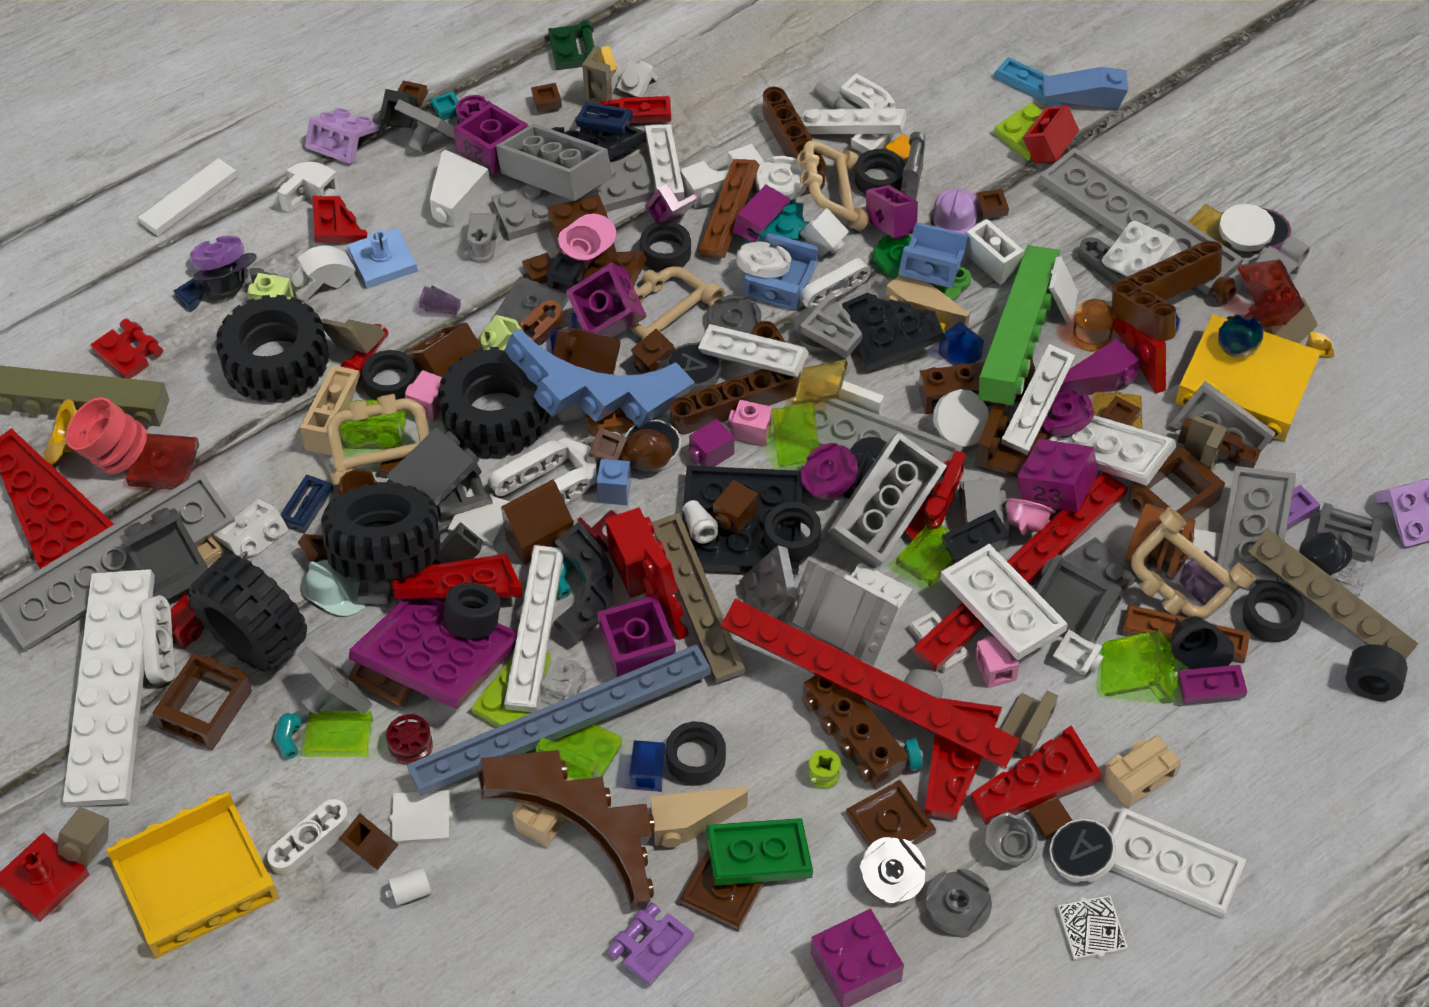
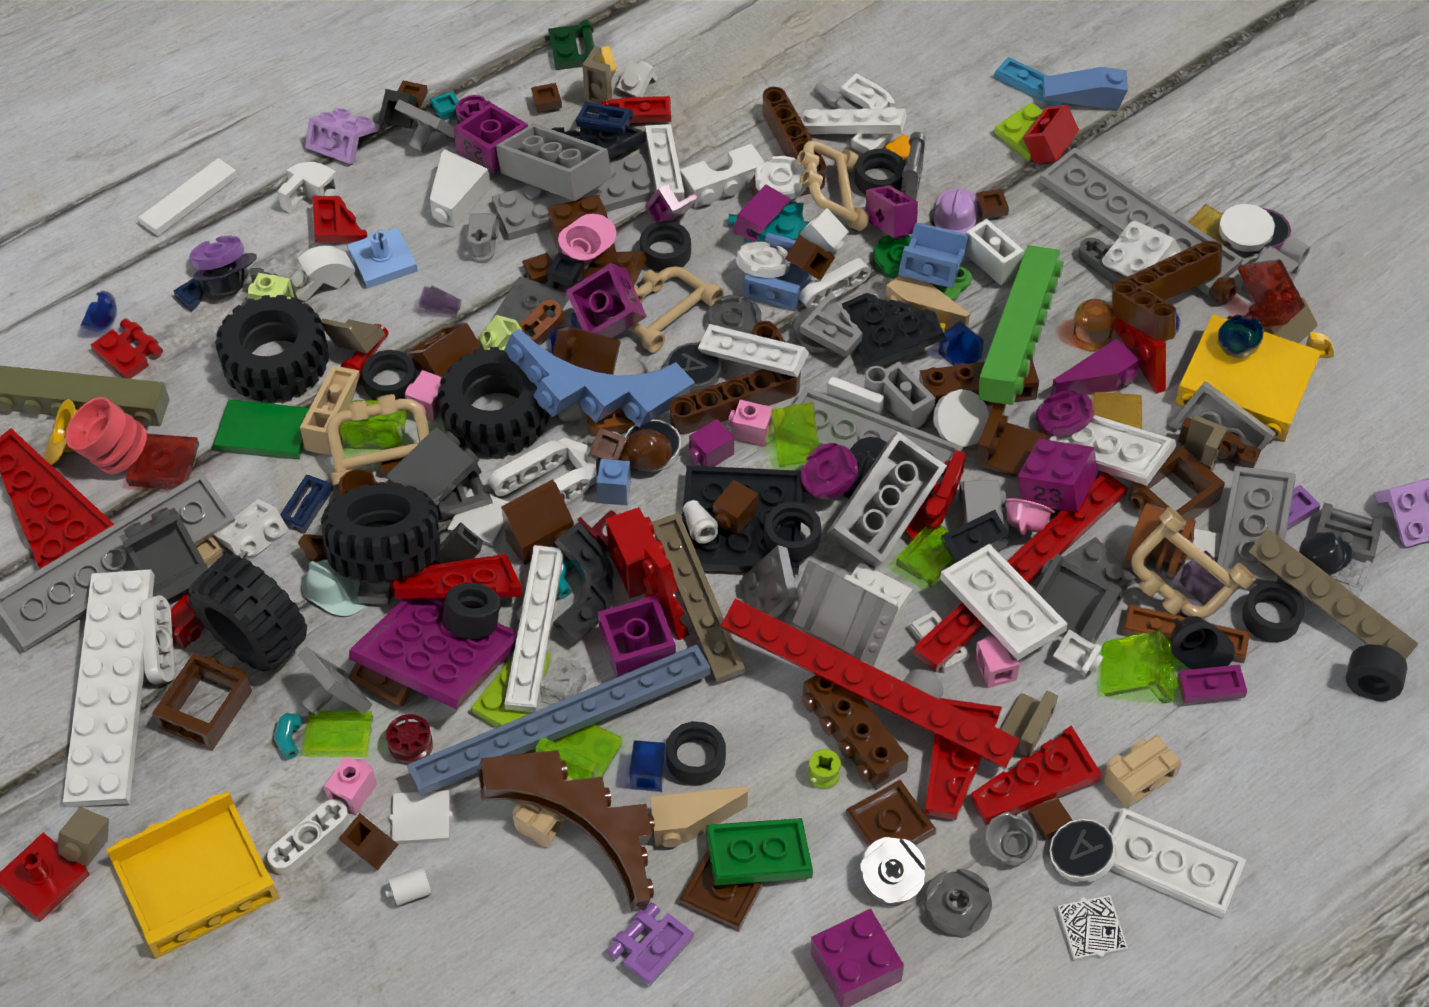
reddish brown bracket [631,329,676,374] -> none
dark orange tile [698,159,760,258] -> none
clear yellow piece [794,360,848,406] -> none
teal tile [903,737,923,771] -> none
white plate [1001,344,1076,455] -> none
white piece [1049,256,1078,323] -> none
reddish brown plate [1101,396,1141,426] -> none
none -> clear blue hair [80,290,117,332]
none -> green tile [213,399,310,459]
none -> bright pink brick [324,756,377,815]
none -> reddish brown brick [785,236,835,281]
none -> light grey hinge [864,362,935,429]

